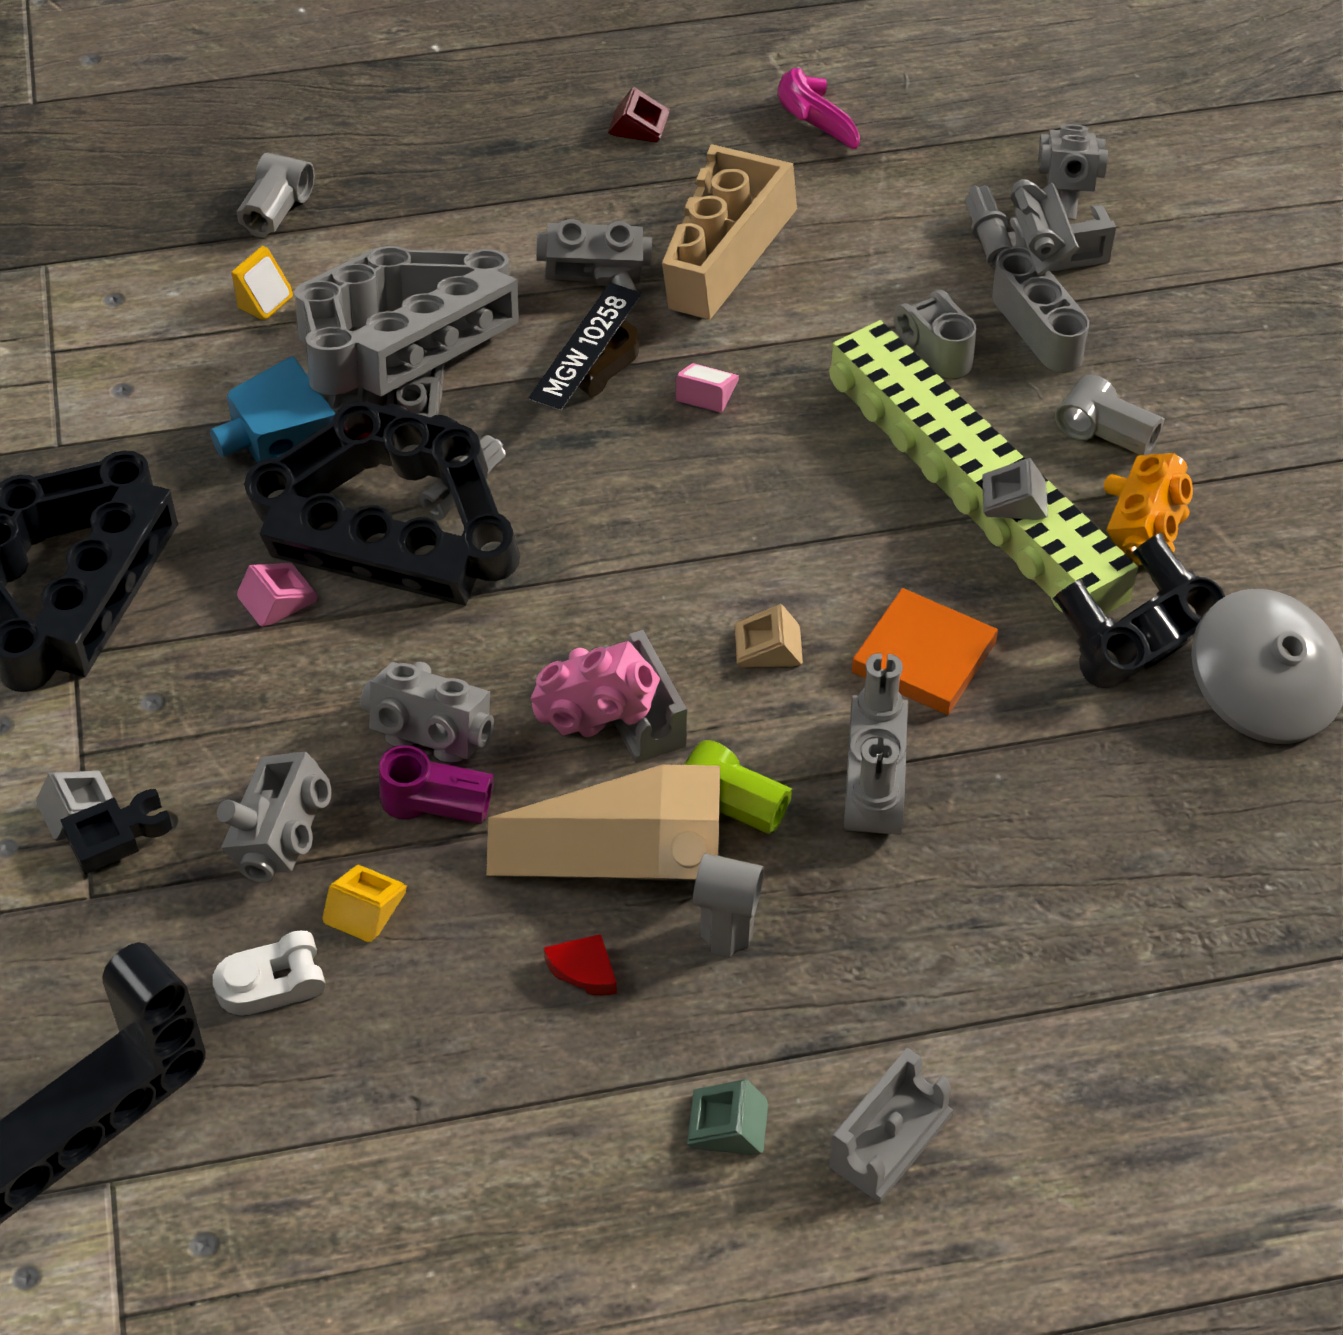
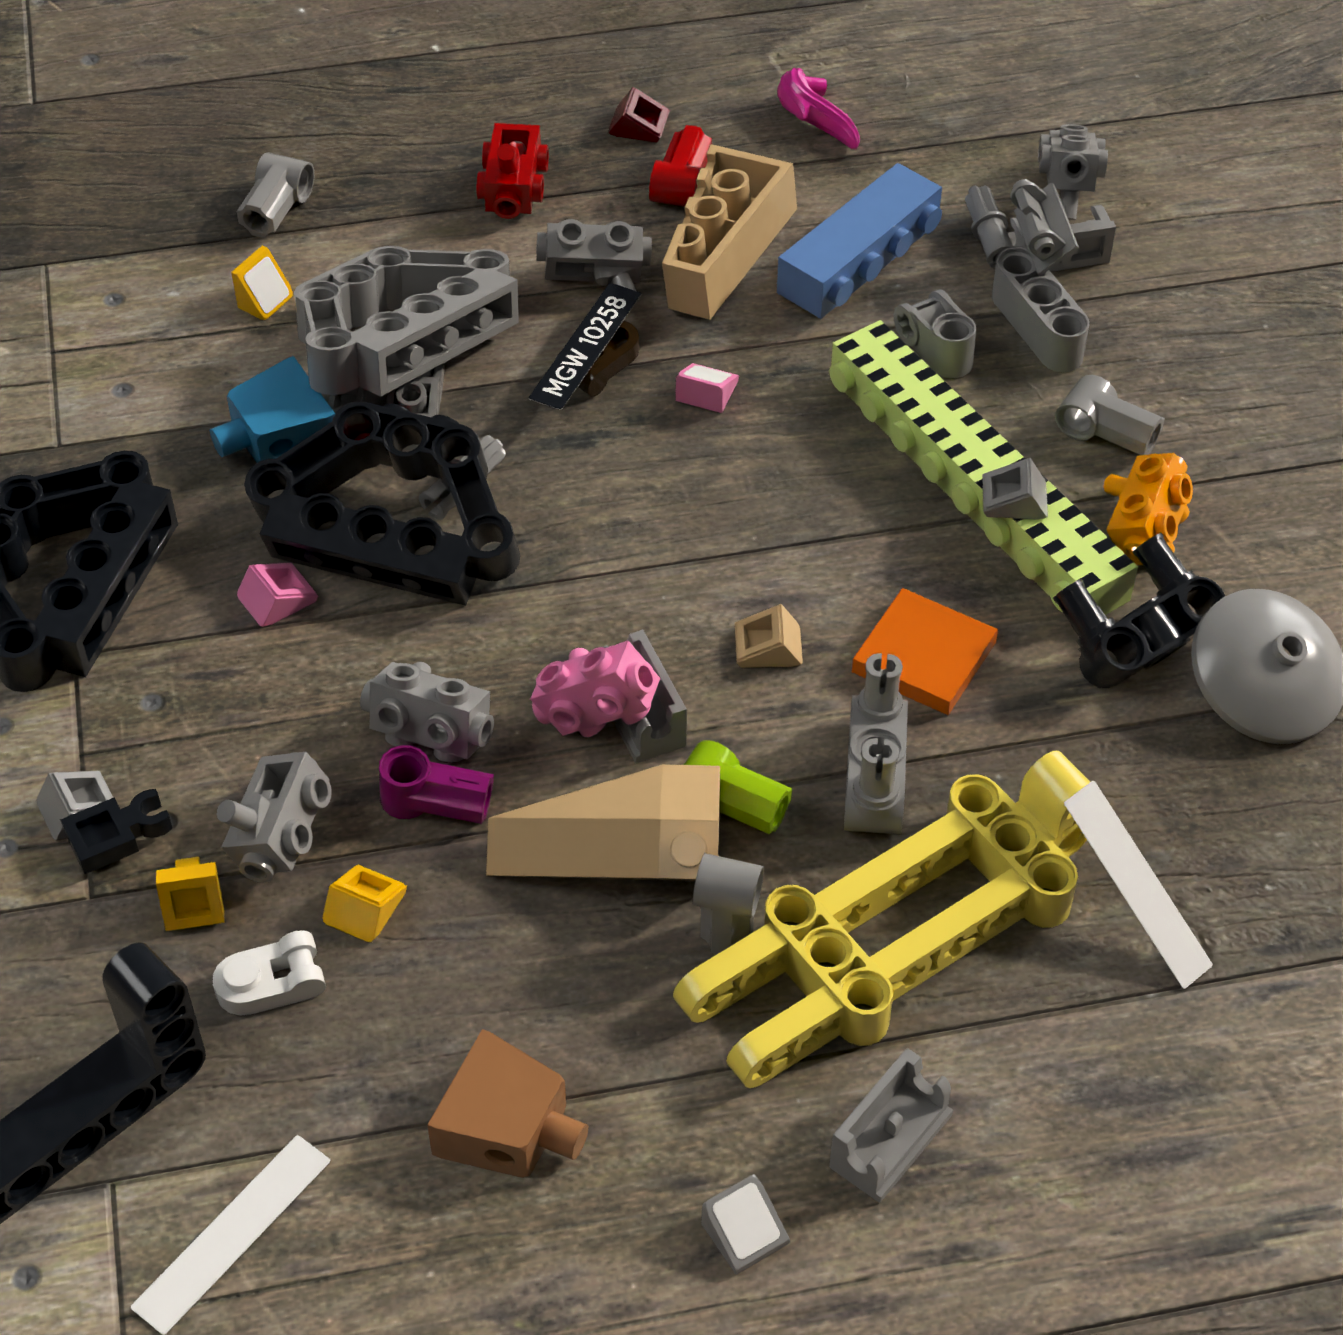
red tile [544,934,617,996] -> none
sand green slope [687,1079,768,1155] -> none
none -> white sticker [131,1135,330,1335]
none -> yellow tile [156,856,225,931]
none -> medium nougat torso [427,1029,589,1178]
none -> red brick [476,123,549,219]
none -> red piece [649,125,712,207]
none -> light yellow beam [673,751,1090,1088]
none -> slope [701,1174,790,1275]
none -> medium blue brick [777,163,942,319]
none -> white sticker [1064,781,1213,989]

